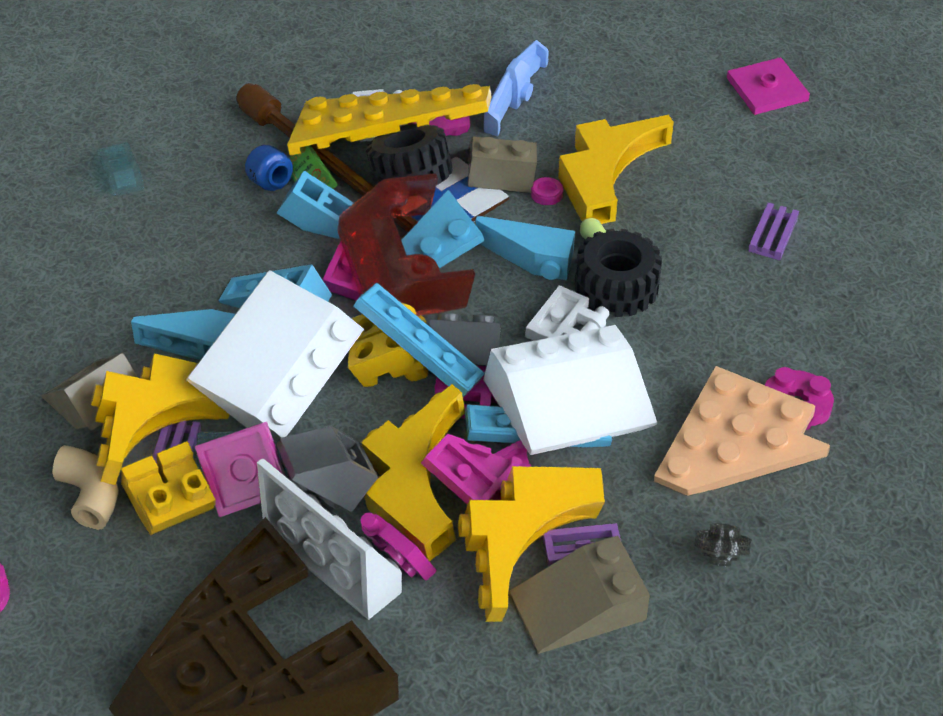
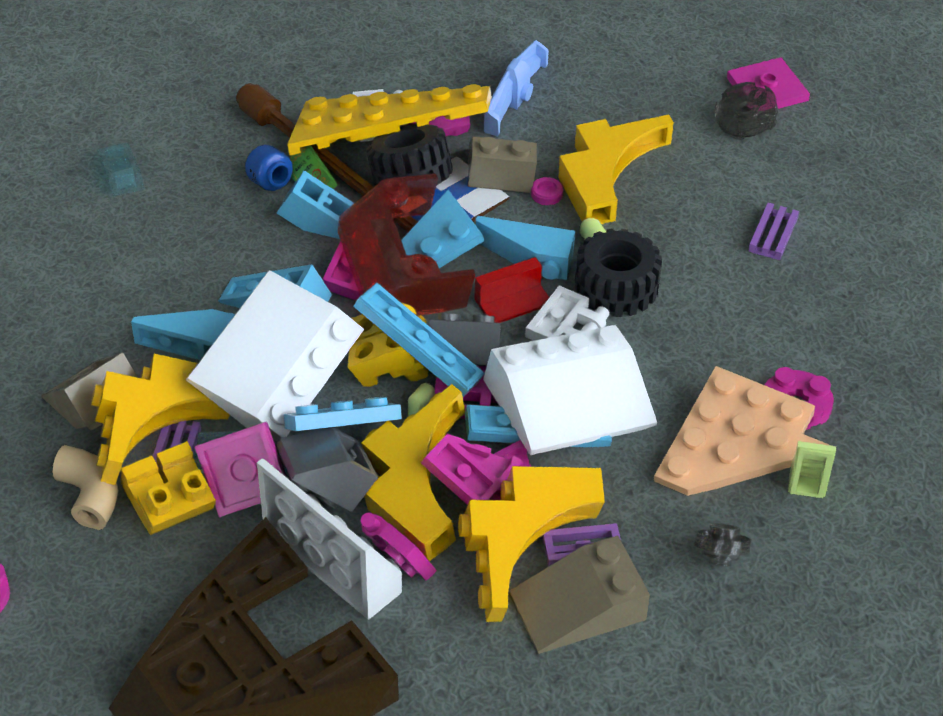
none -> medium azure wing [284,397,402,431]
none -> yellowish green arm [408,383,435,417]
none -> red panel [474,257,550,323]
none -> clear smoke plate [714,82,778,140]
none -> yellowish green slope [788,441,836,498]

